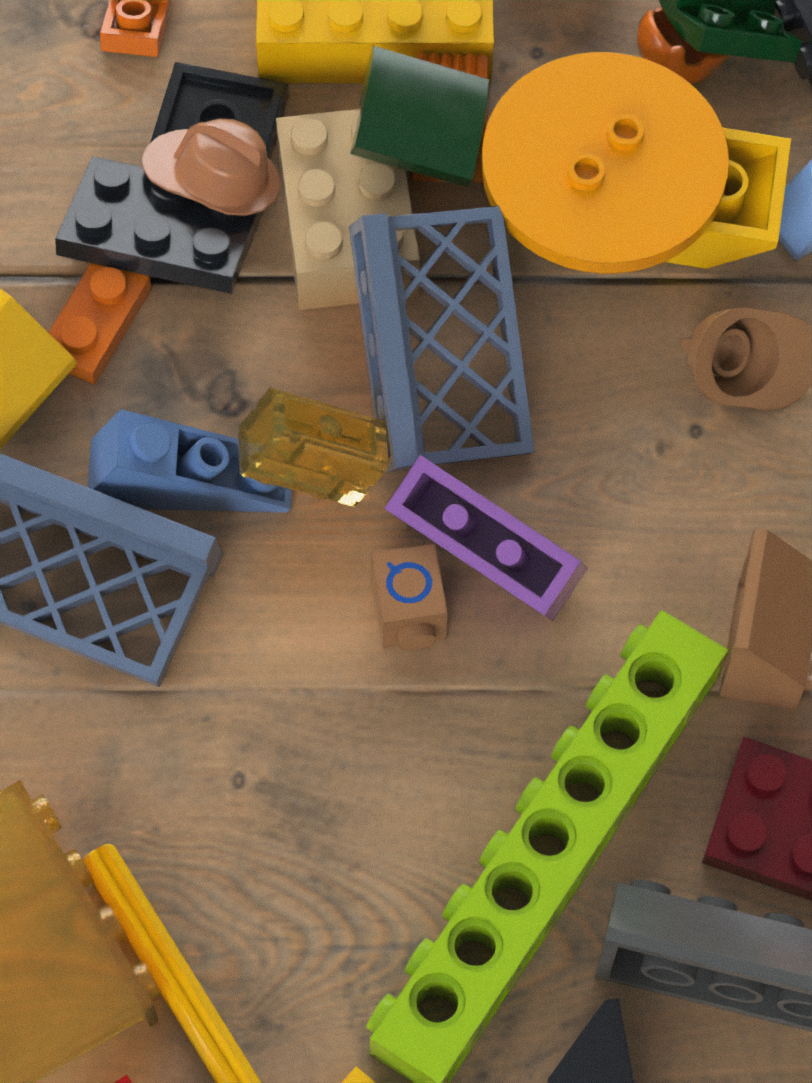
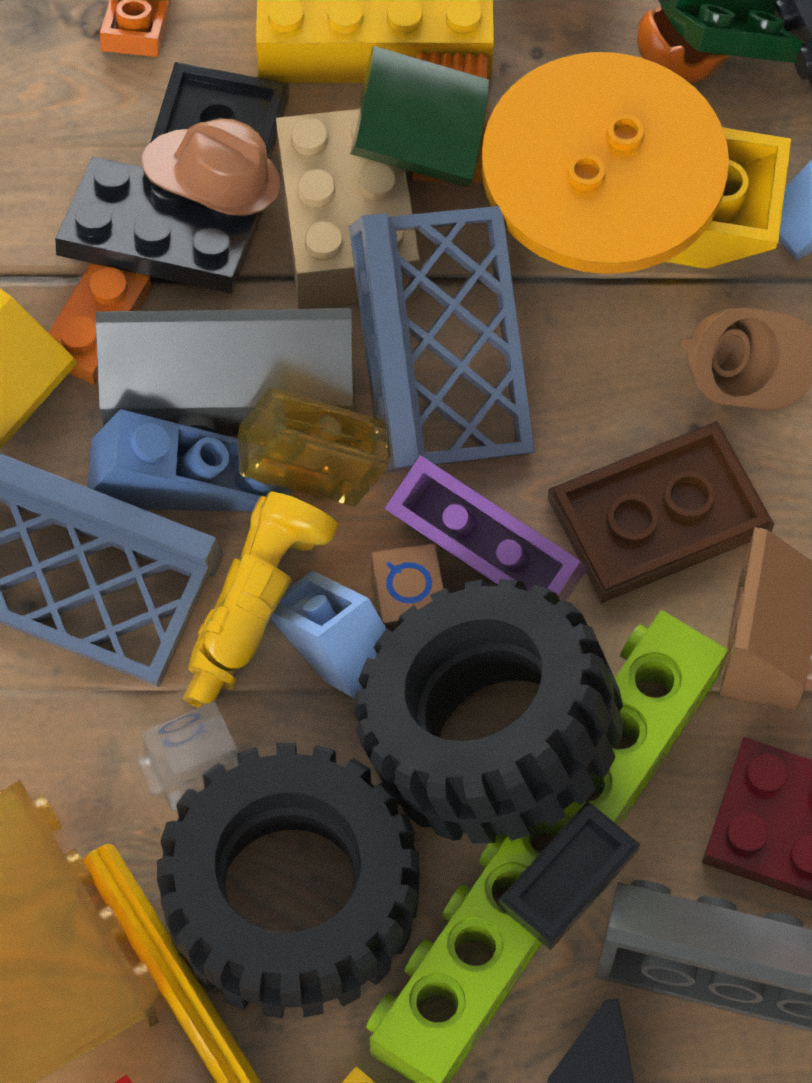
none -> slope [96,308,353,441]
none -> clear brick [136,701,239,811]
none -> black tyre [157,743,420,1018]
none -> yellow piece [182,491,339,710]
none -> light blue slope [270,570,386,698]
none -> black tyre [354,579,624,843]
none -> black tile [498,801,640,950]
none -> reddish brown tile [548,421,774,603]

